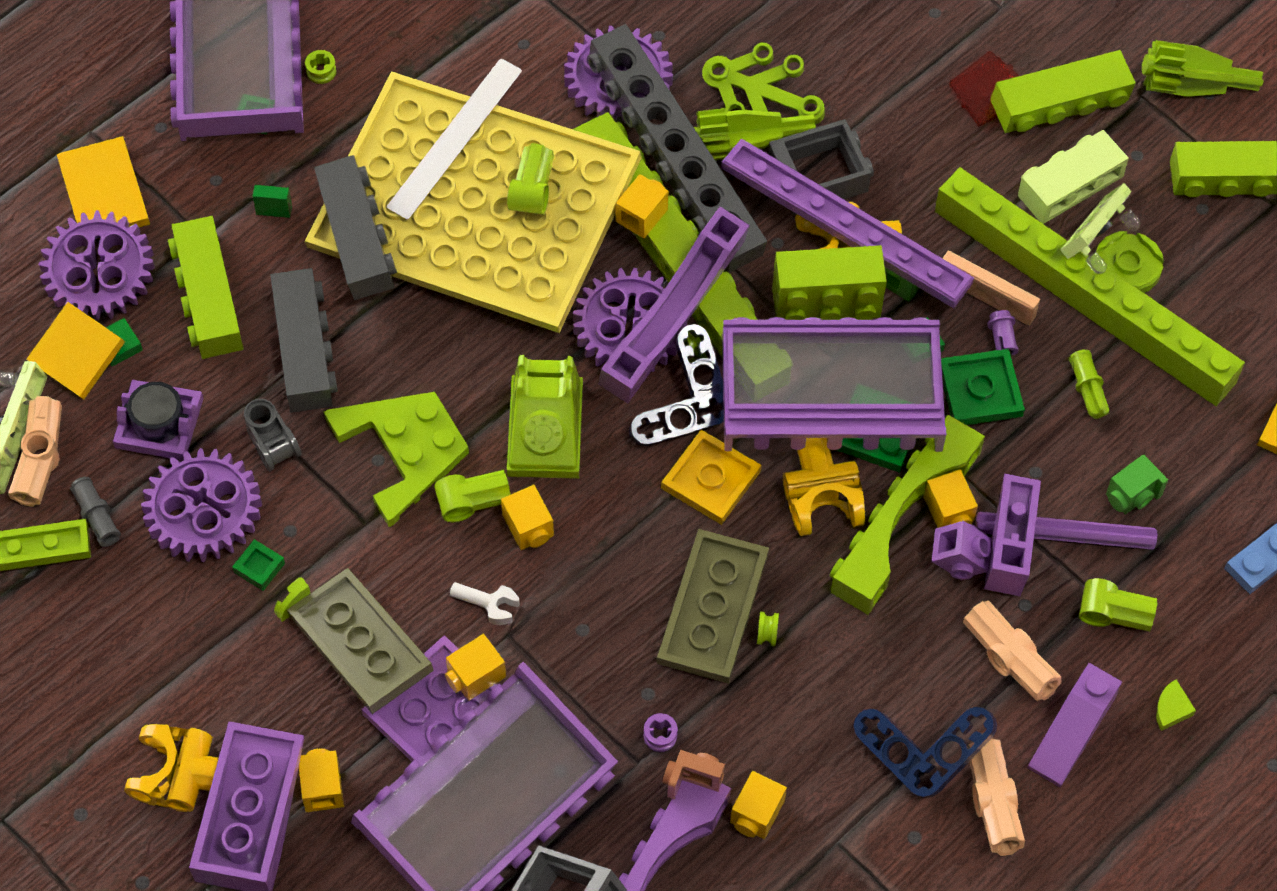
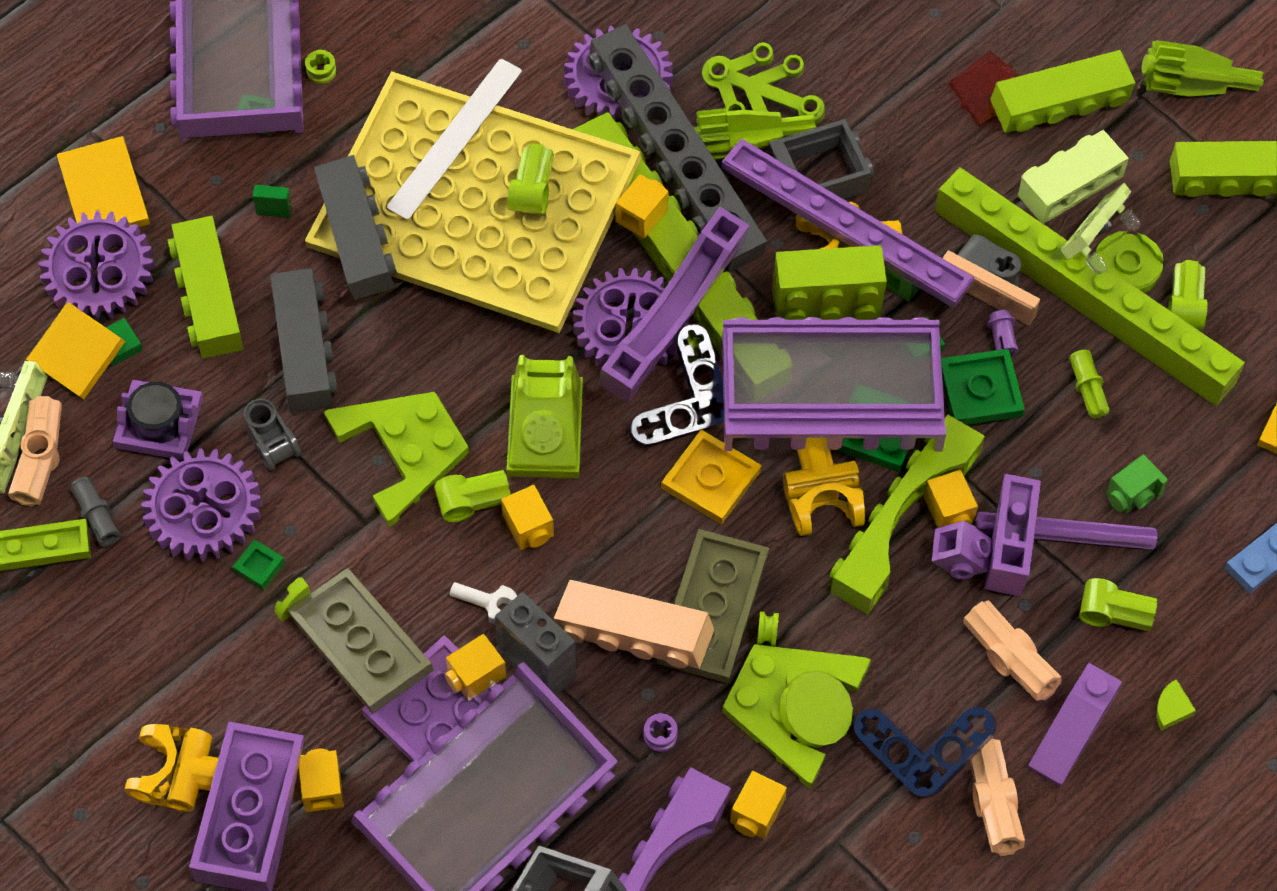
nougat bracket [663,750,725,799] -> none
none -> dark grey window [495,592,576,696]
none -> light nougat brick [554,580,714,669]
none -> lime wing [722,644,871,789]
none -> lime tile [780,671,853,748]
none -> dark grey piece [957,235,1021,287]
none -> lime piece [1168,260,1208,331]

